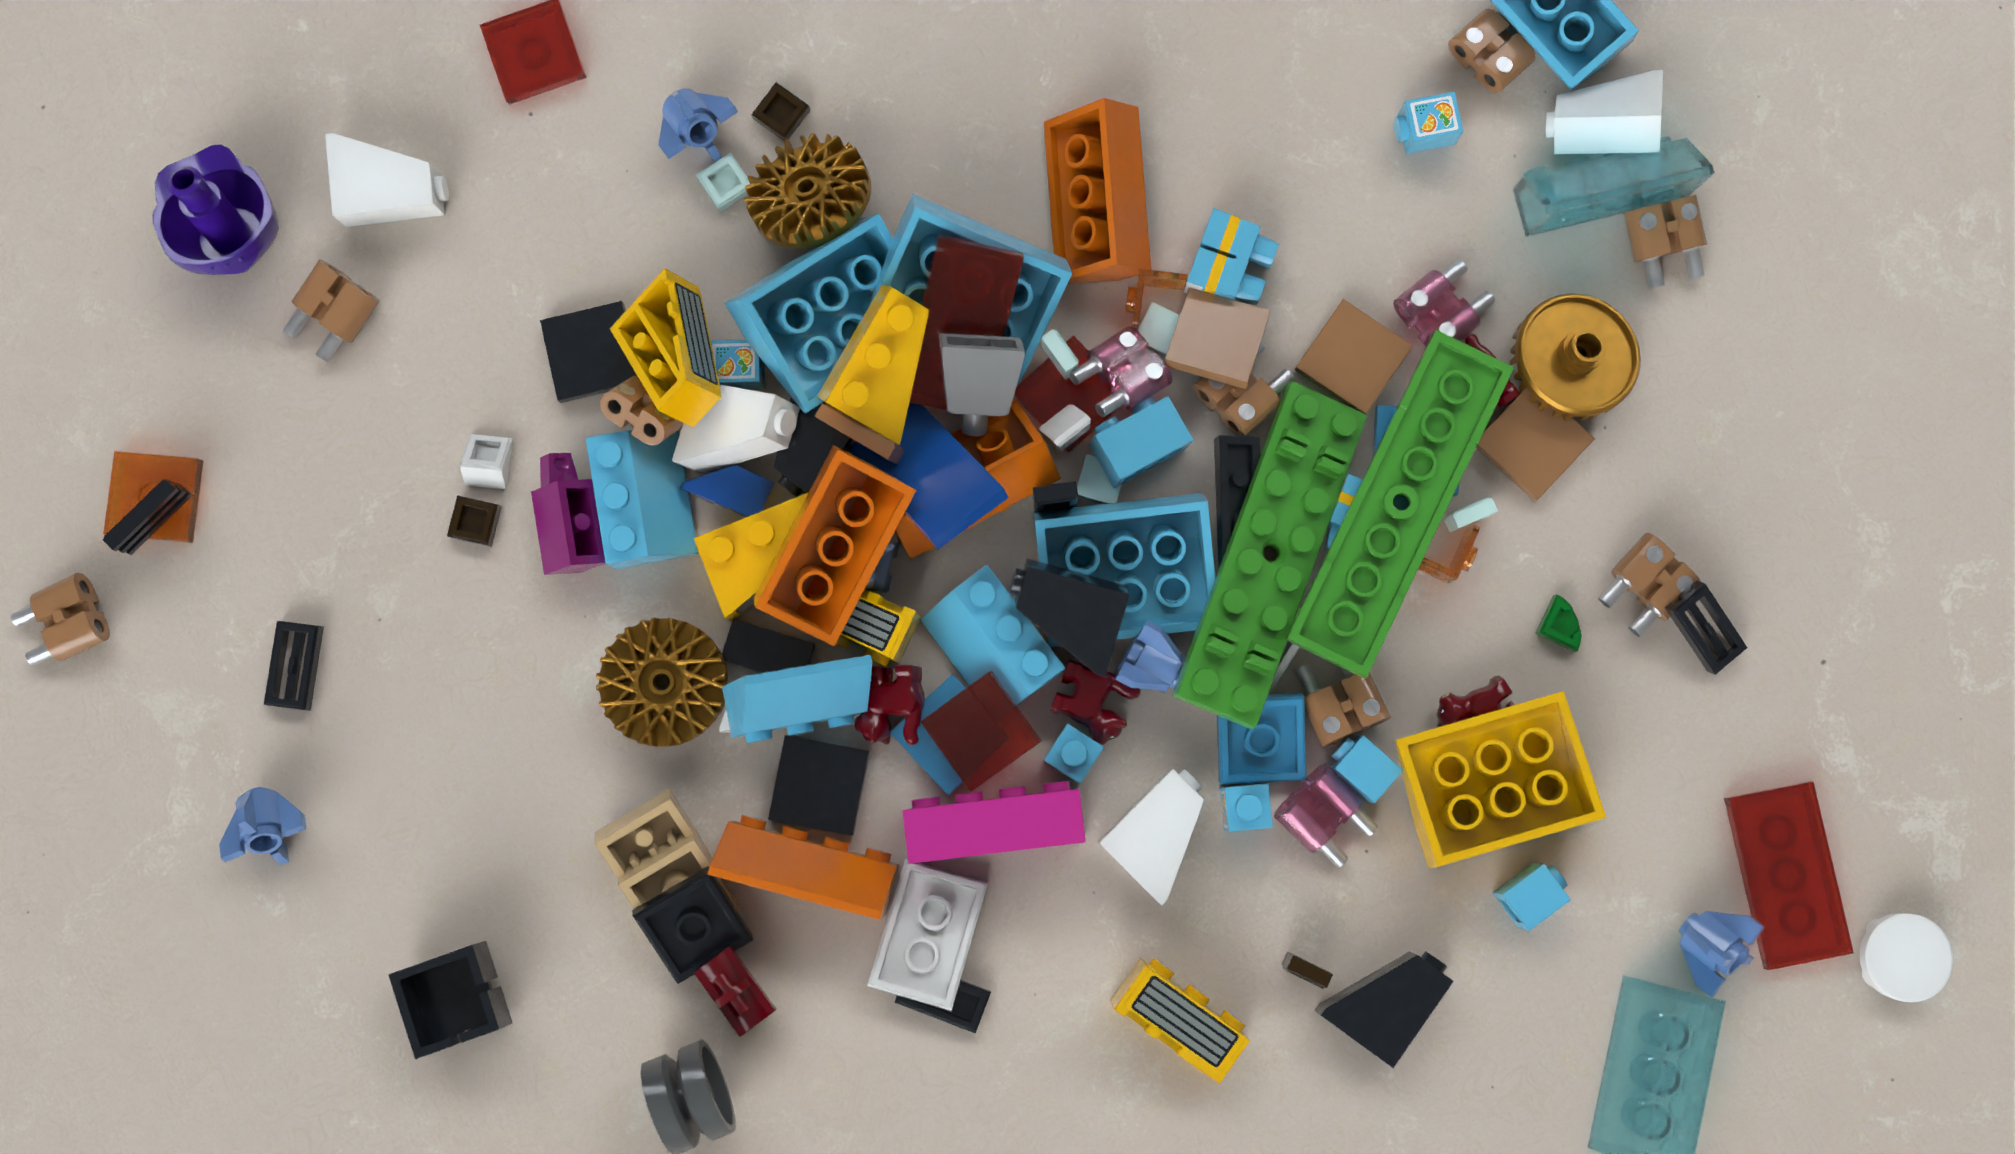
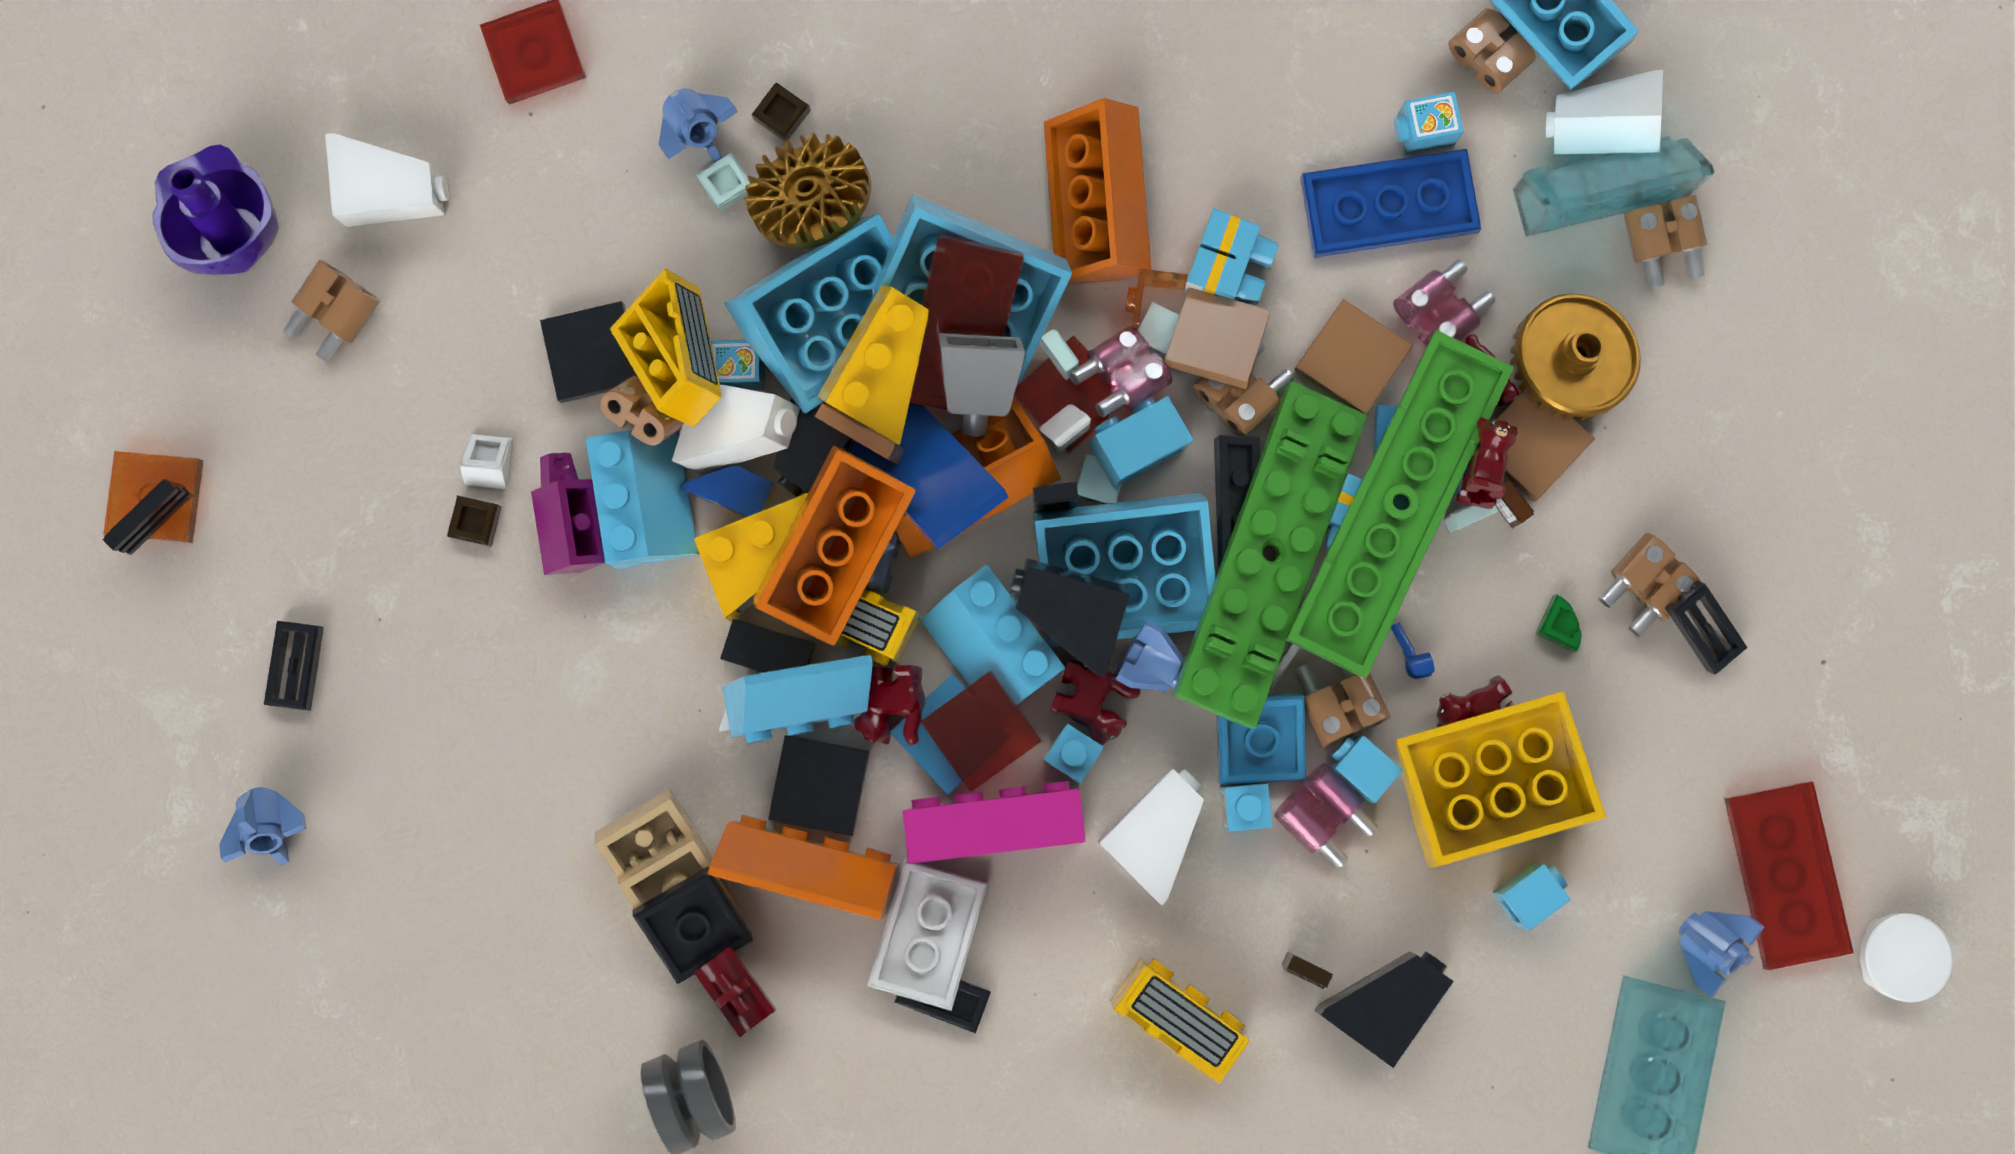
medium nougat piece [11,573,110,665] -> none
black piece [388,941,513,1059] -> none
pearl gold wheel [596,617,729,747] -> none
clear orange bracket [1418,525,1480,584] -> none
none -> blue tile [1300,149,1481,258]
none -> blue hand [1391,622,1435,679]
none -> dark red animal [1456,417,1518,509]
none -> reddish brown tile [1496,480,1534,528]

